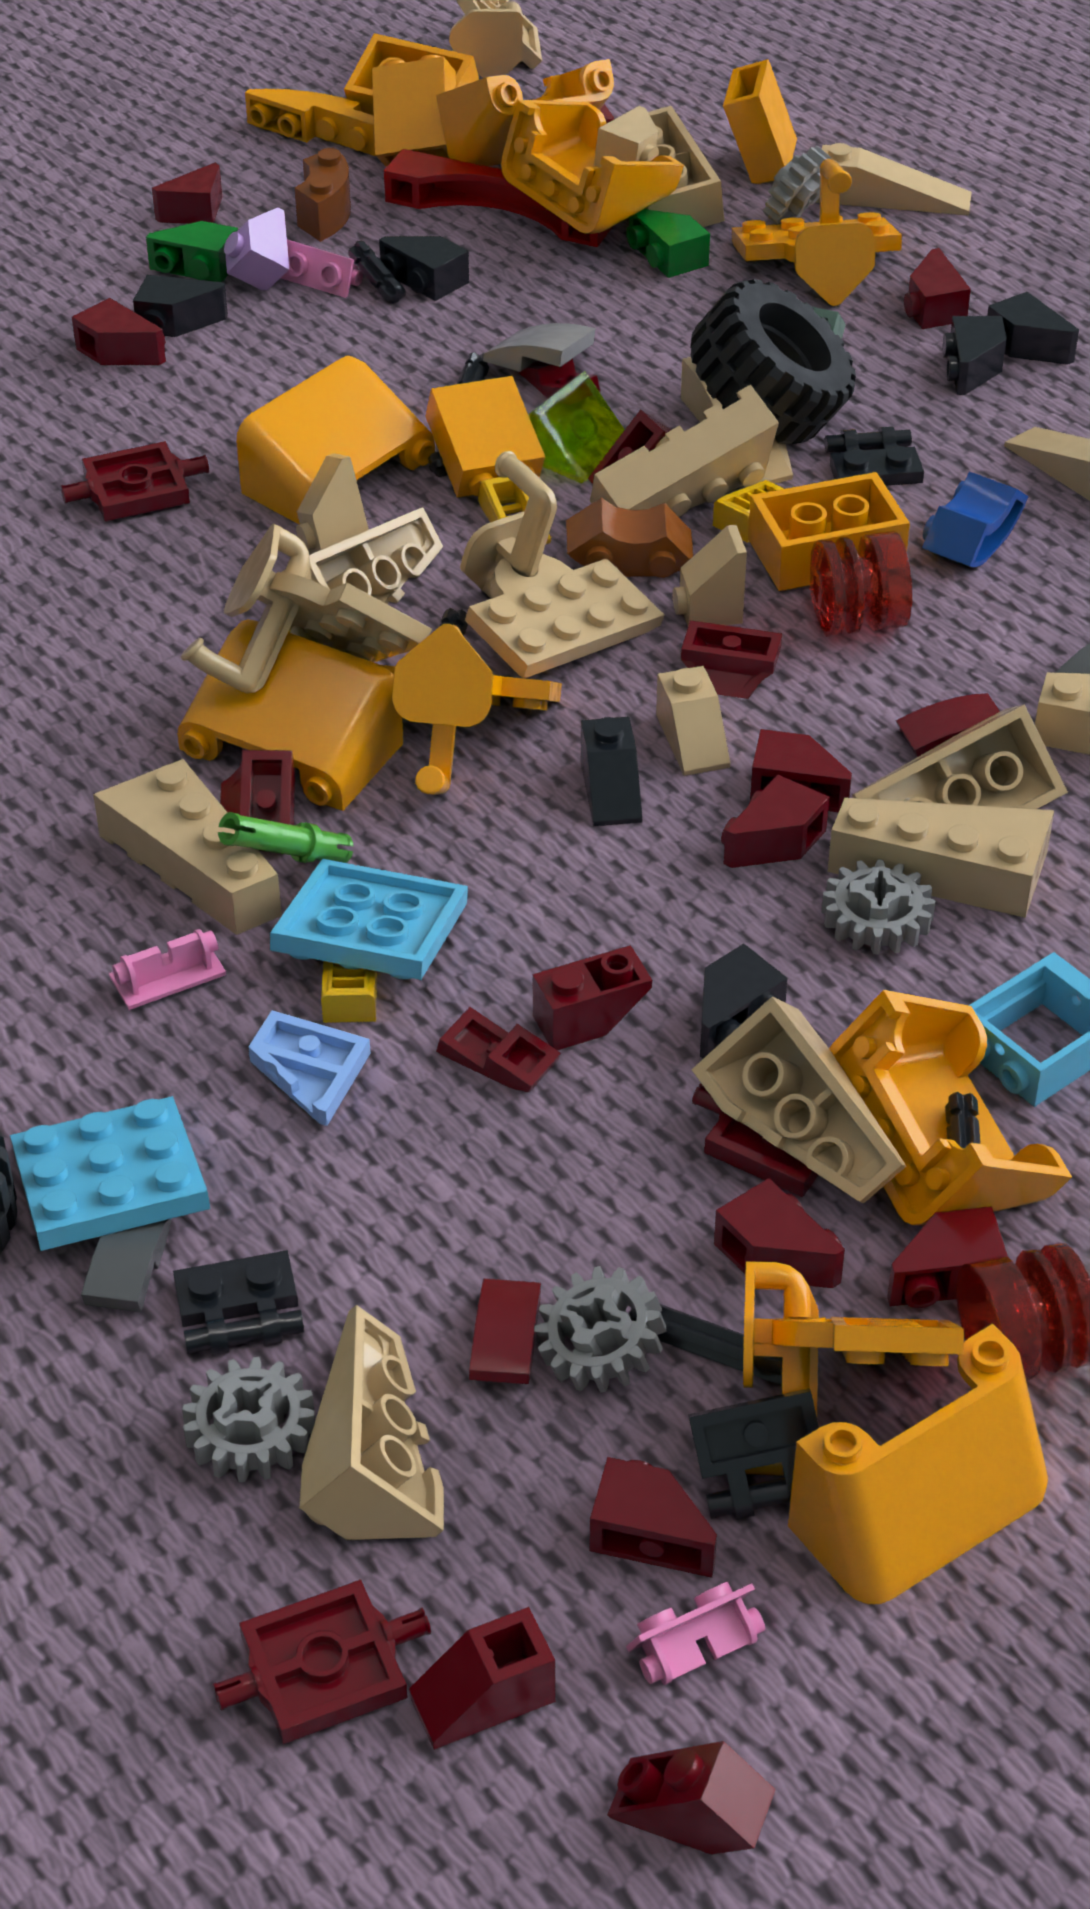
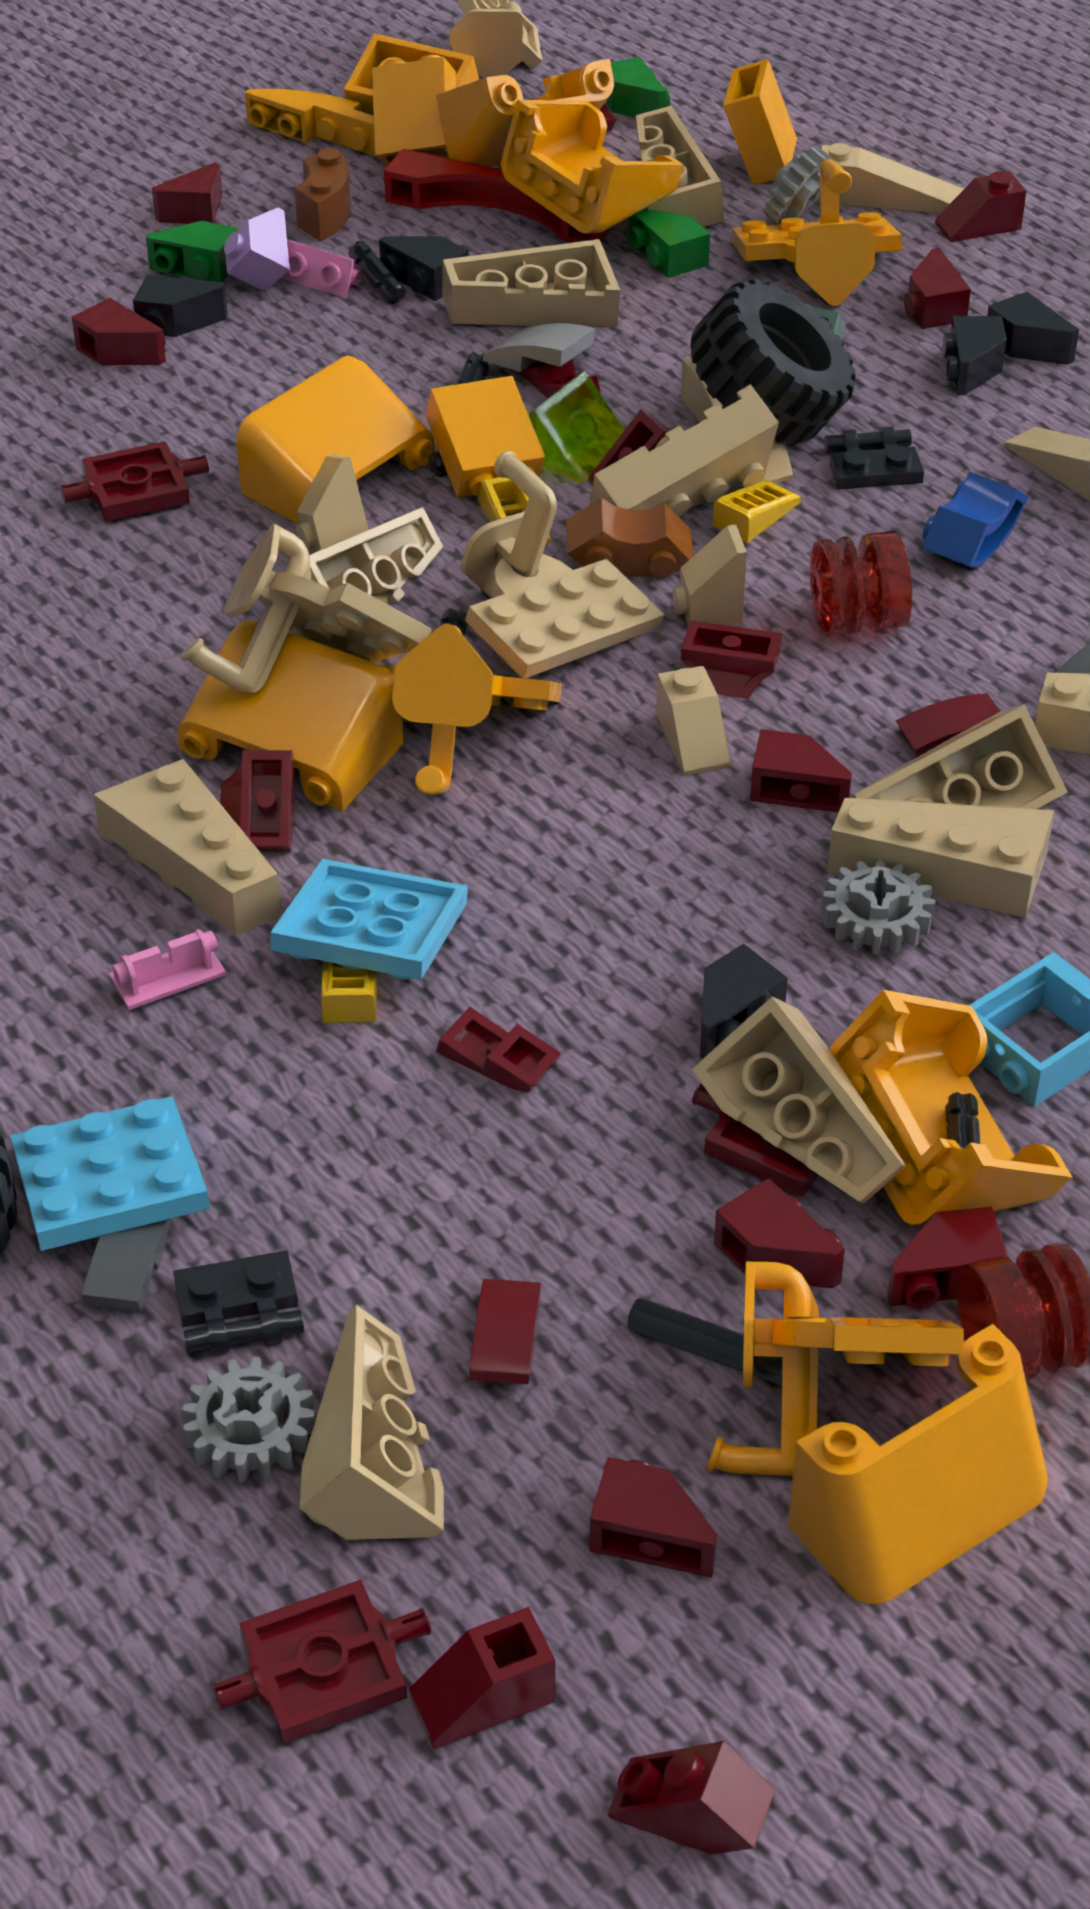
bright green pin [218,812,353,863] -> none
light blue wing [248,1010,371,1126] -> none
dark red slope [532,945,653,1050] -> none
light grey gear [534,1266,666,1393] -> none
black slope [580,716,642,827] -> none
tan slope [594,106,659,167] -> none
bright pink hinge [626,1582,765,1685] -> none
black plate [688,1388,819,1520] -> none
dark red slope [721,775,829,868] -> none
light orange brick [748,472,910,591] -> none
none -> tan wedge [442,239,620,326]
none -> green slope [605,57,670,118]
none -> dark red slope [935,171,1026,242]

